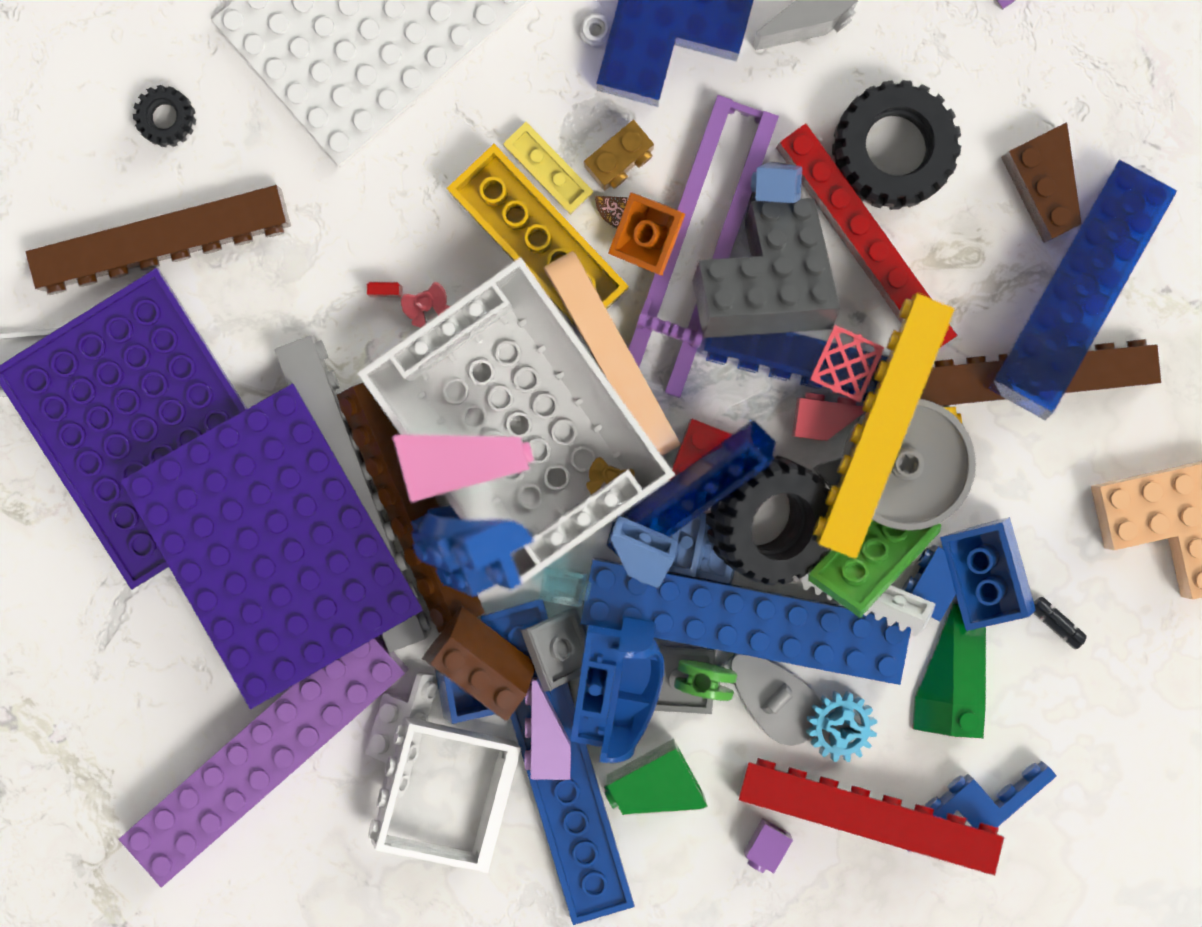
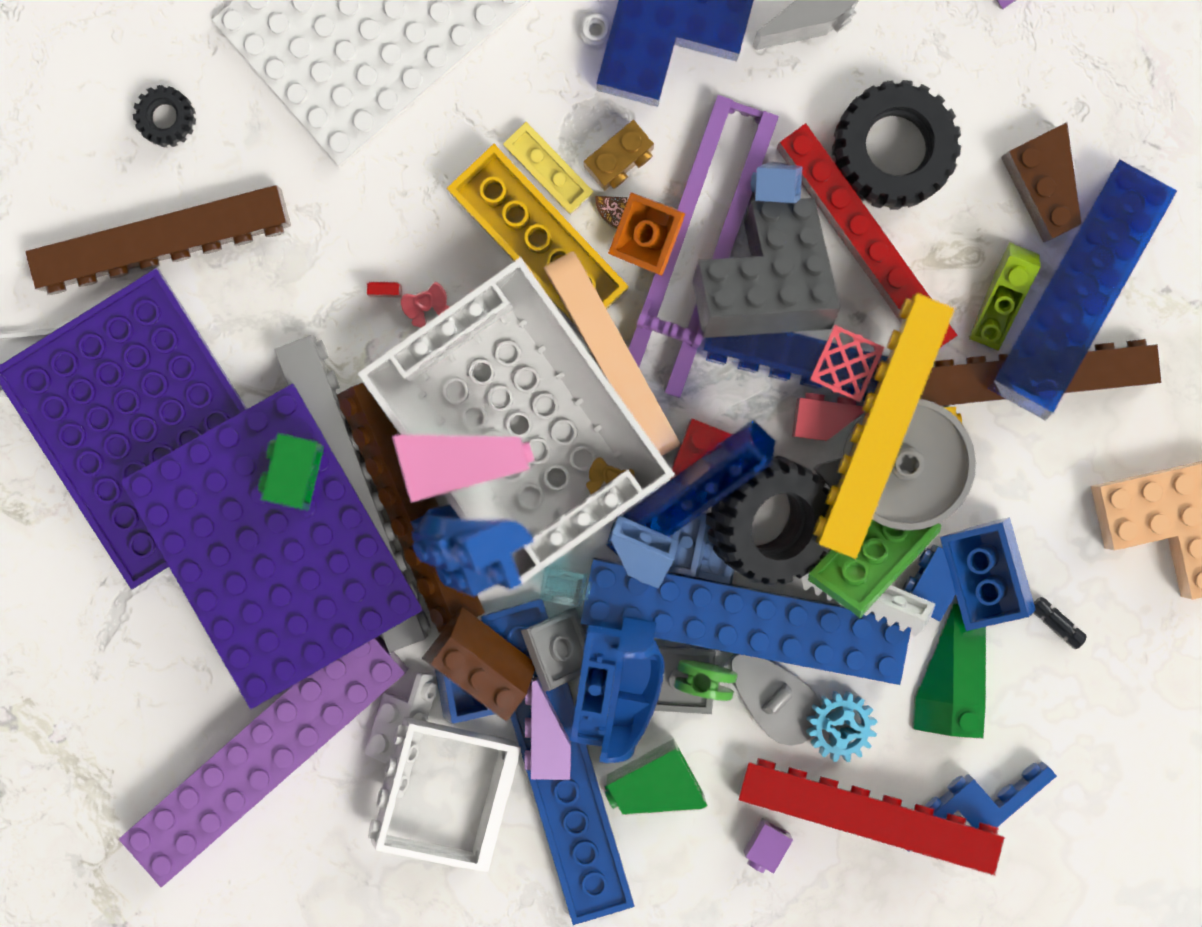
none -> green brick [258,433,324,511]
none -> lime slope [969,242,1041,351]

